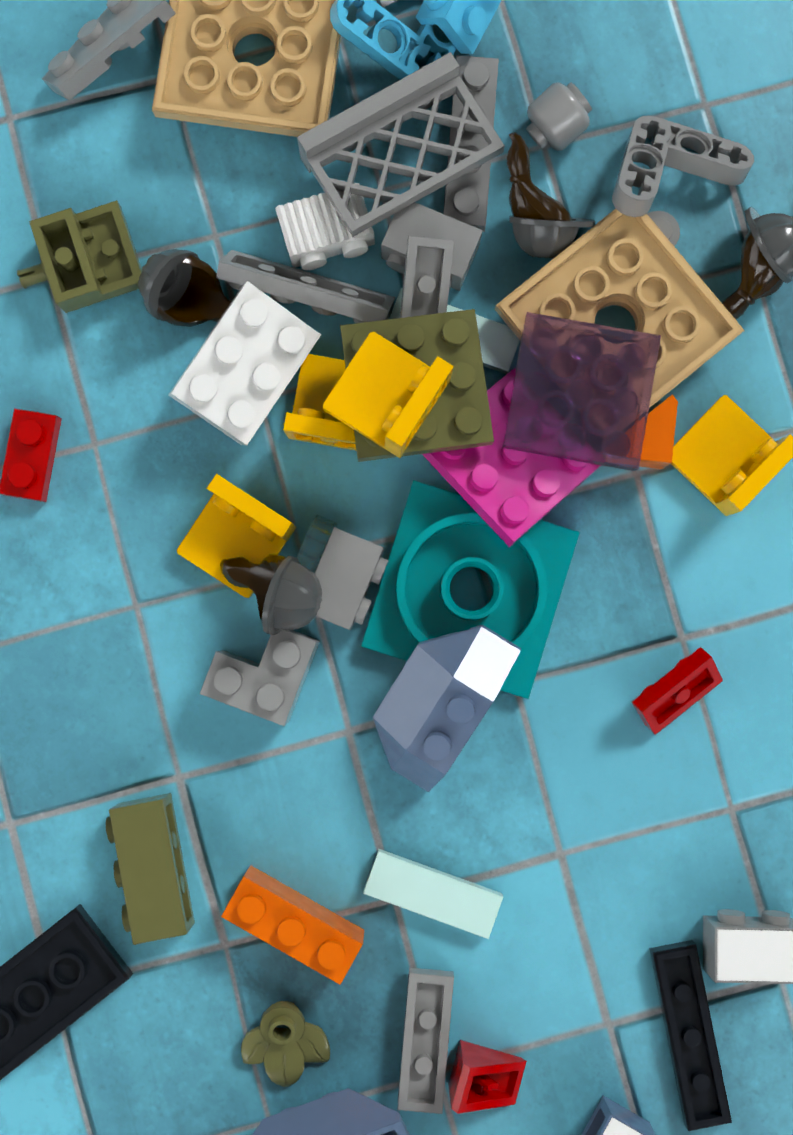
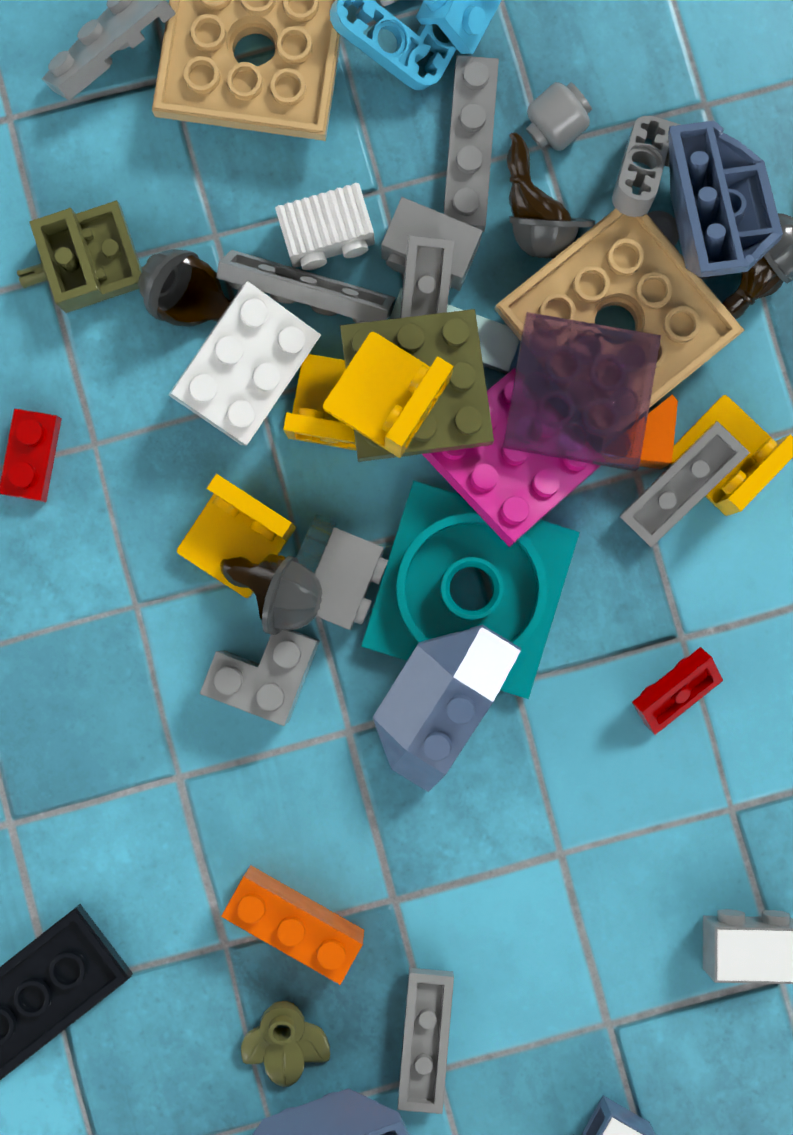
olive brick [106,793,195,945] -> none
light grey fence [297,52,505,237] -> none
light aqua tile [363,848,503,939] -> none
red slope [448,1040,527,1114] -> none
black tile [649,940,732,1131] -> none
none -> light grey plate [620,421,750,547]
none -> sand blue wedge [668,120,783,278]

